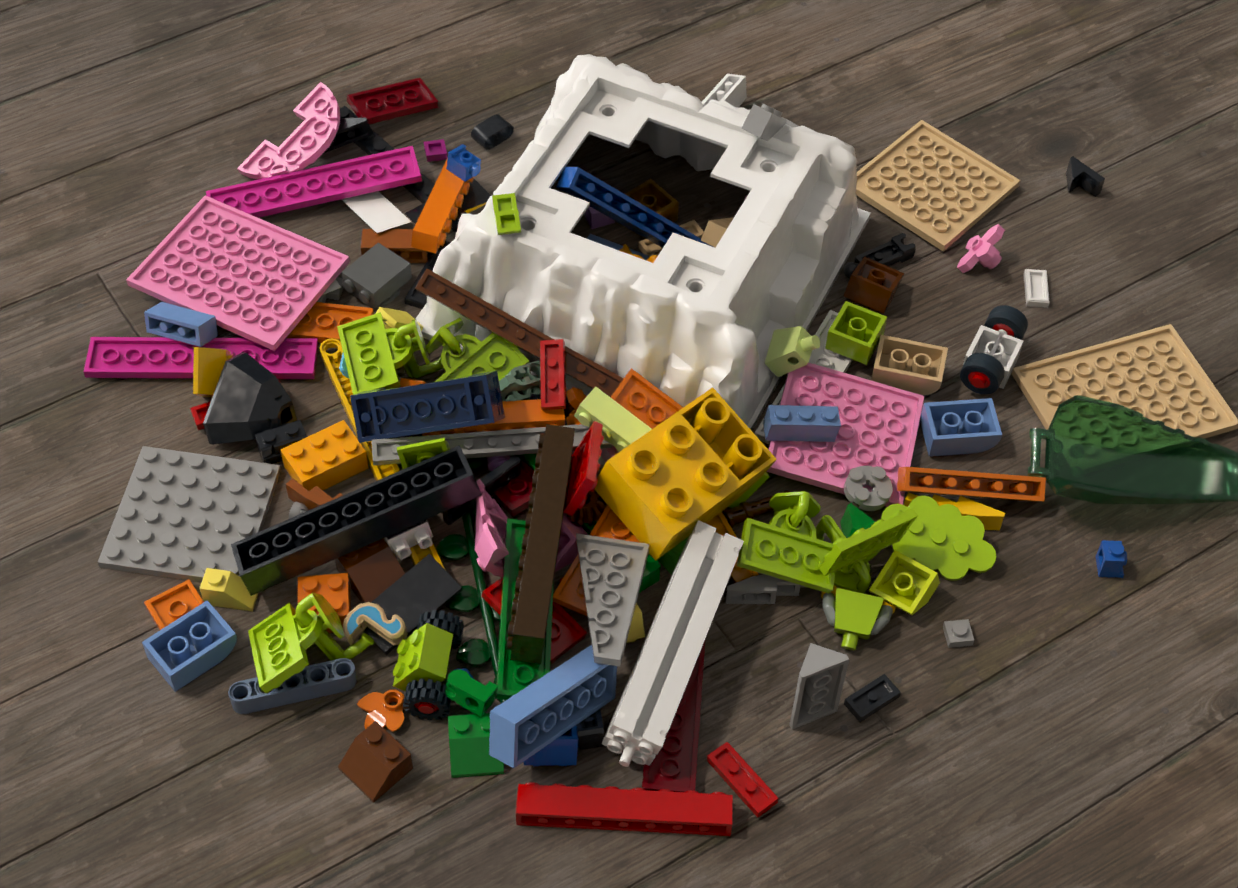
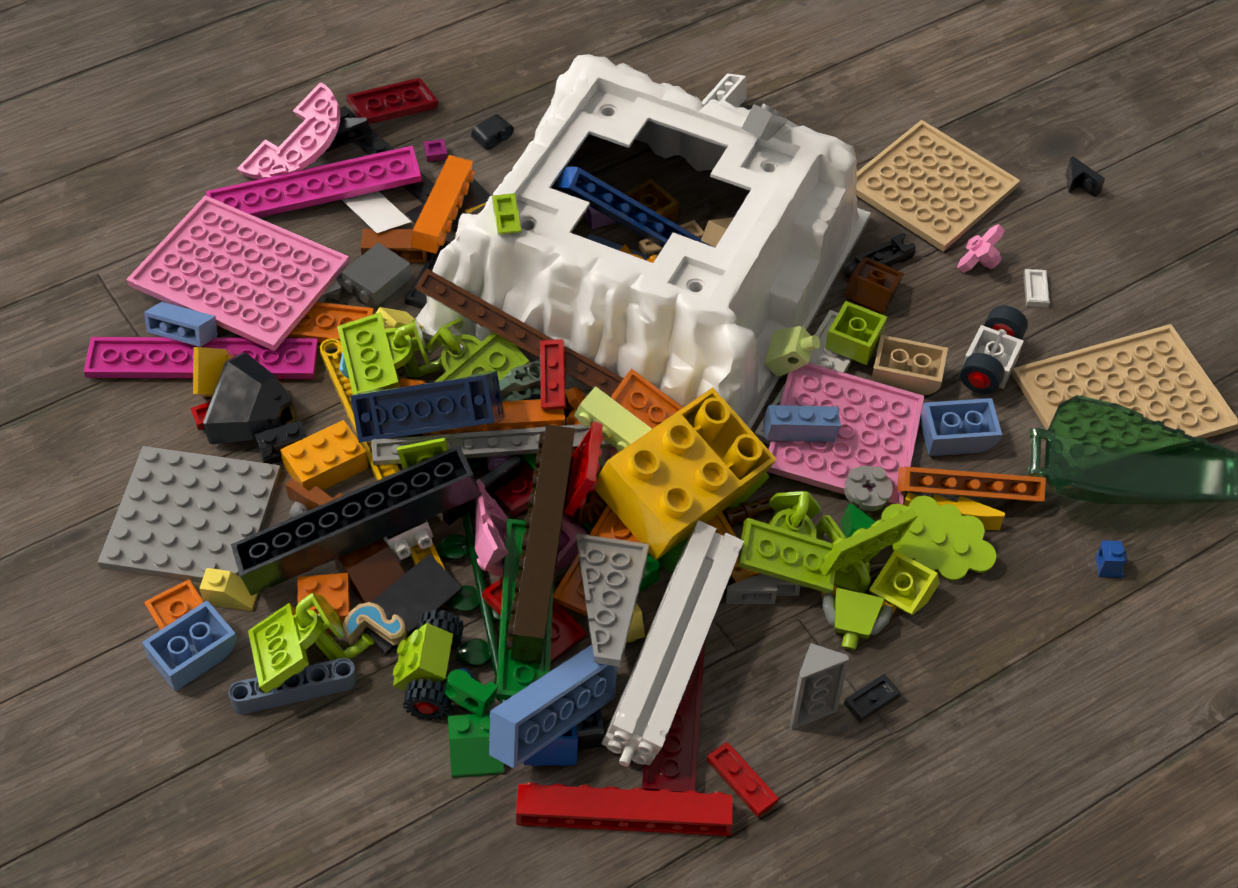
reddish brown slope [338,721,413,803] -> none
orange plate [357,690,405,732] -> none
blue brick [447,144,481,181] -> none
light grey plate [943,619,974,648] -> none

